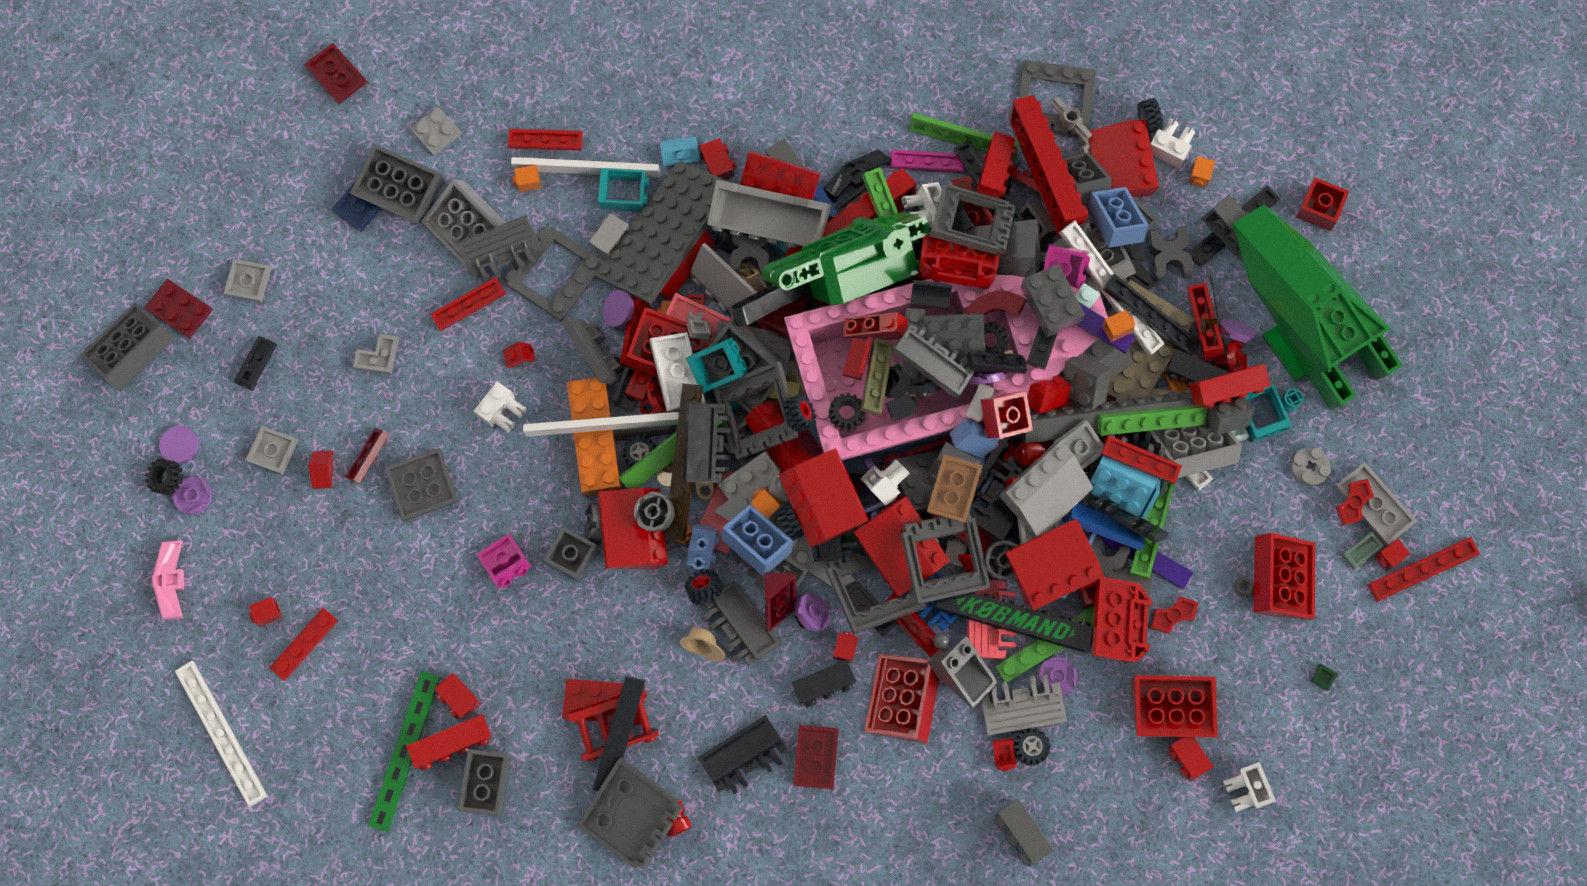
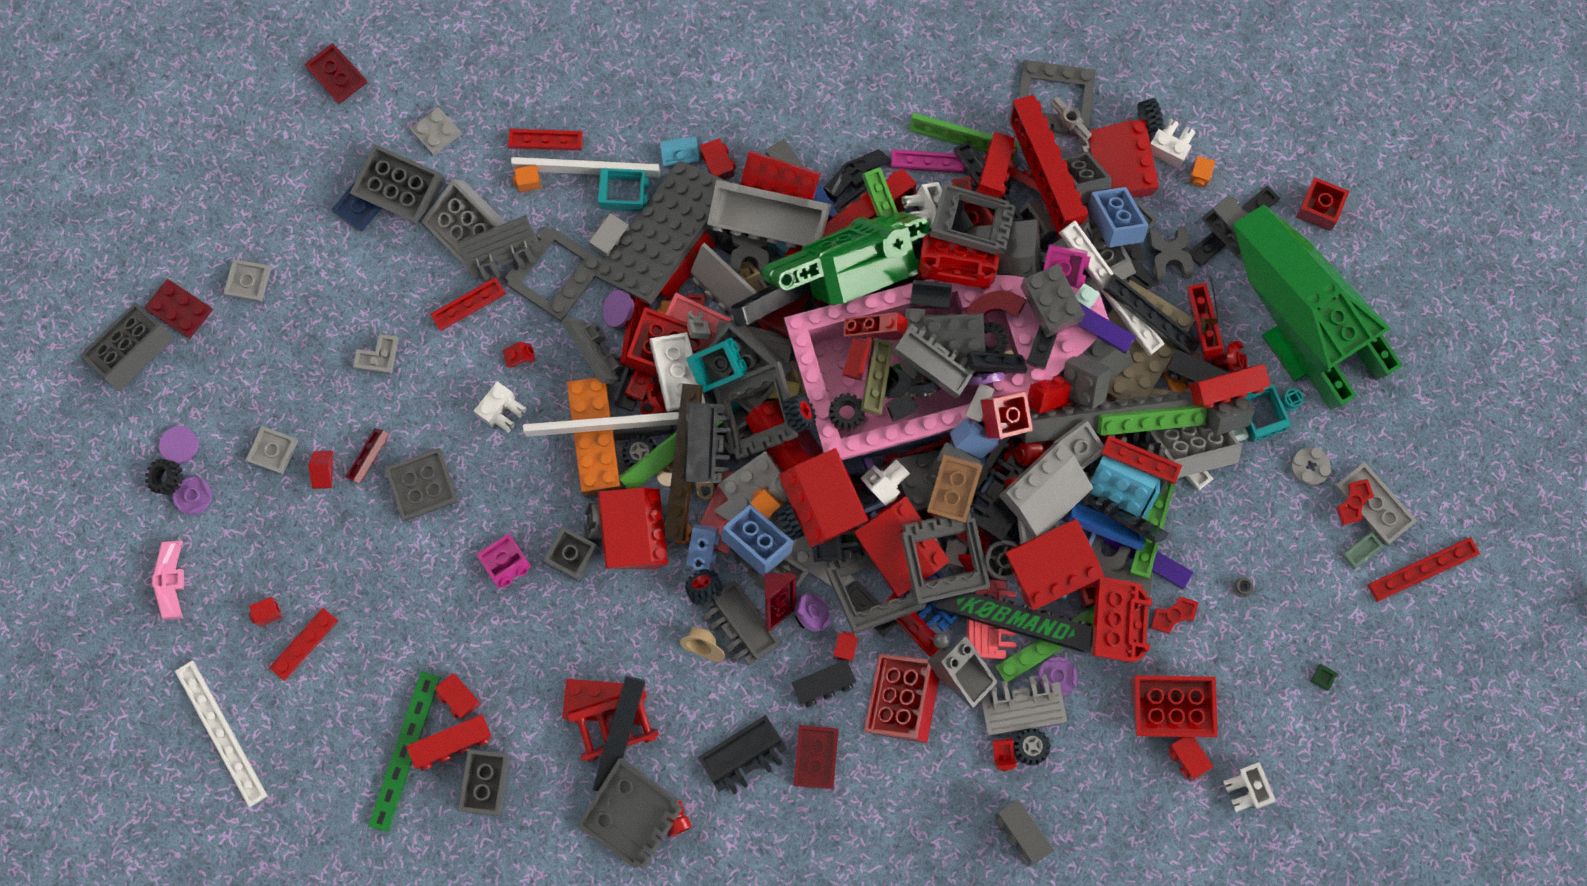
black plate [234,336,277,391] -> none
dark grey cylinder [634,492,675,532] -> none
orange brick [1102,310,1135,342] -> none
medium lavender tile [1218,319,1257,342] -> none
red slope [1253,533,1316,620] -> none
red brick [1375,539,1411,571] -> none

